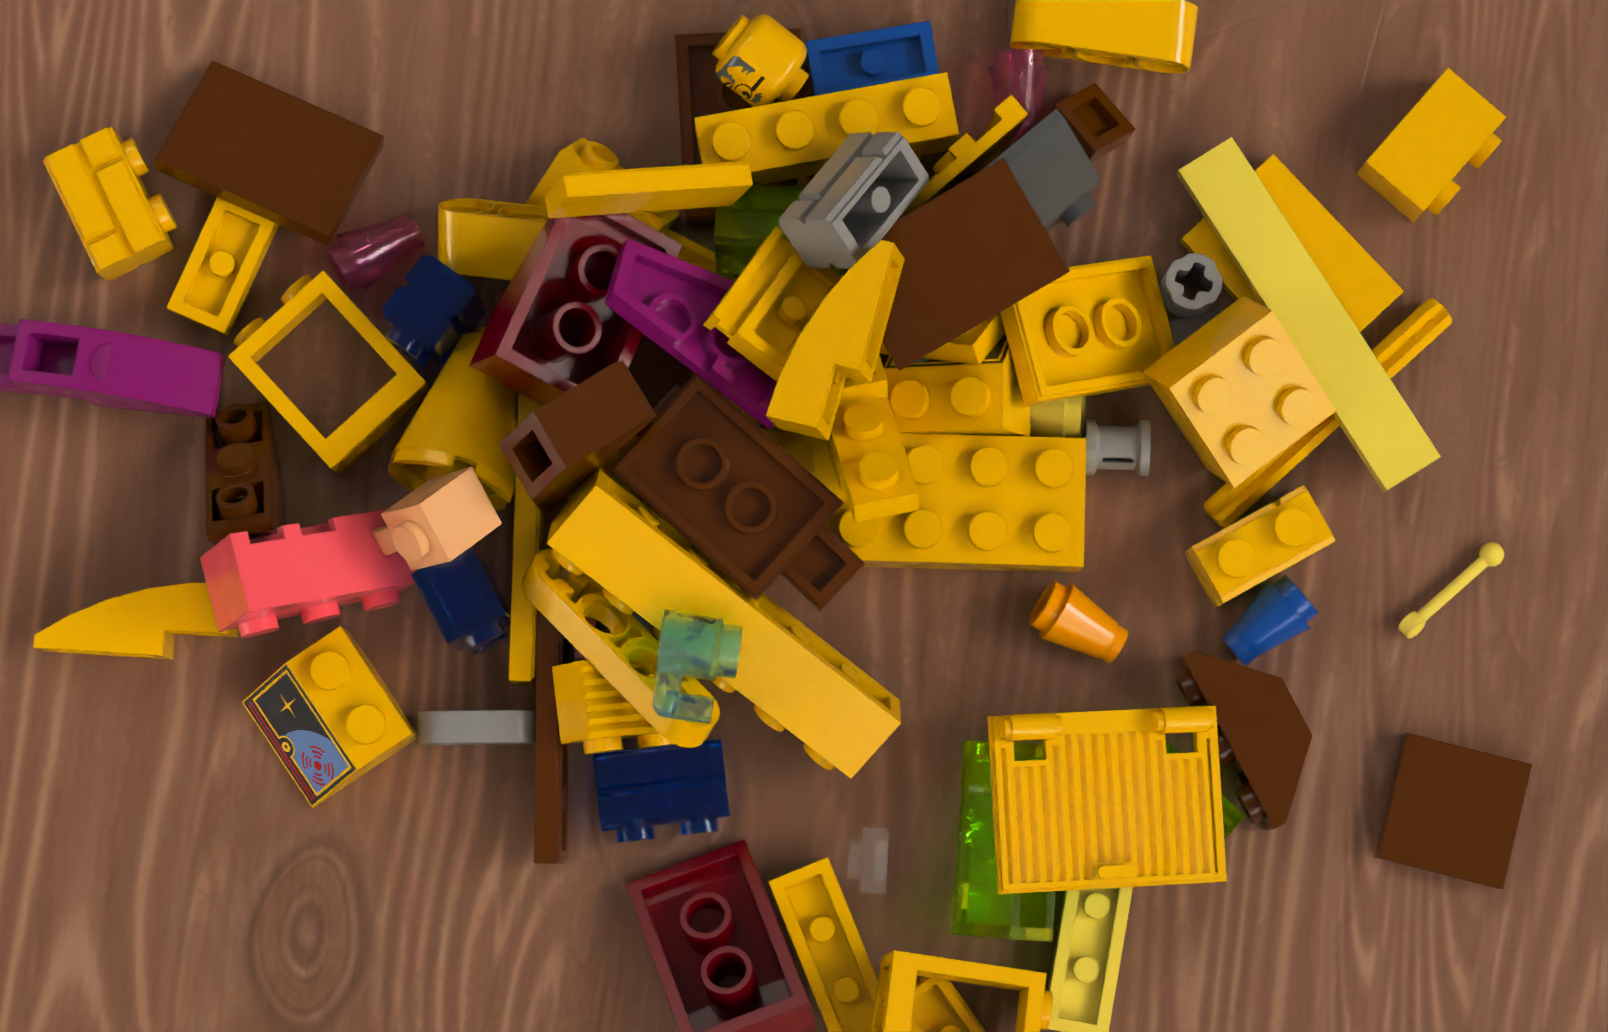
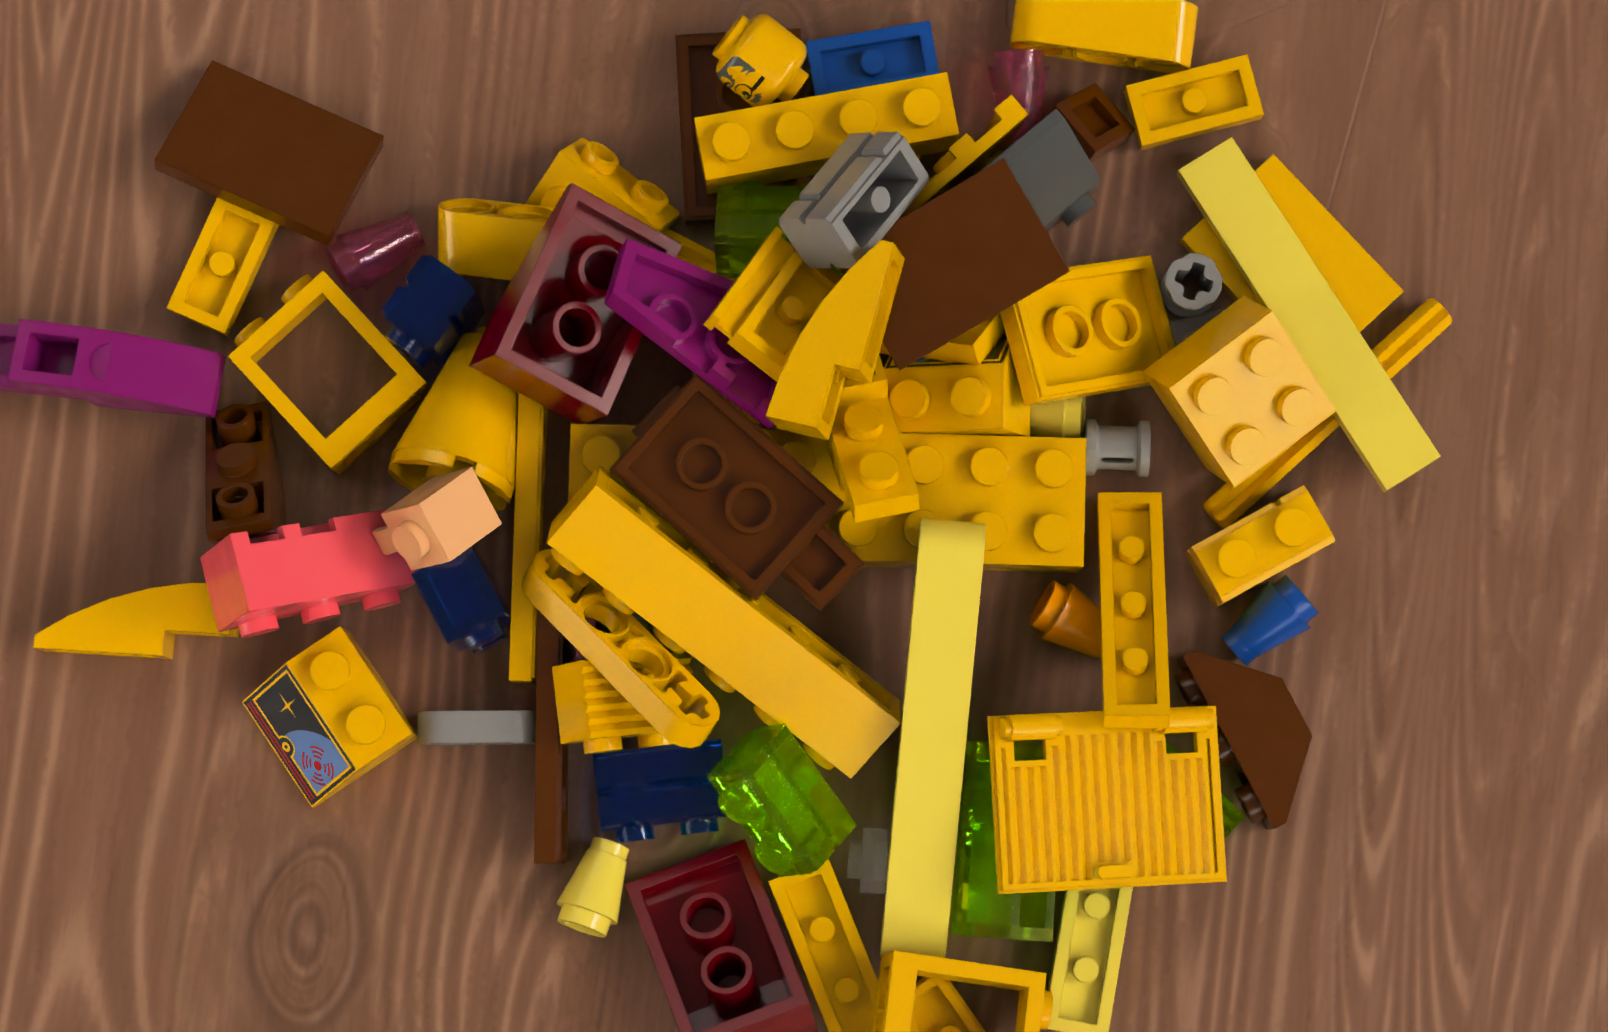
yellow brick [42,127,177,281] -> none
reddish brown slope [498,360,657,514] -> none
yellow tile [545,161,753,219] -> none
clear light blue piece [652,609,742,724] -> none
yellow brick [1356,68,1506,223] -> none
reddish brown tile [1374,733,1532,889] -> none
light yellow hinge [1398,542,1505,639] -> none
none -> light yellow cone [557,837,629,938]
none -> clear neon green brick [707,723,857,877]
none -> light yellow beam [880,518,986,958]
none -> yellow plate [1097,492,1171,728]
none -> yellow plate [1123,54,1264,151]

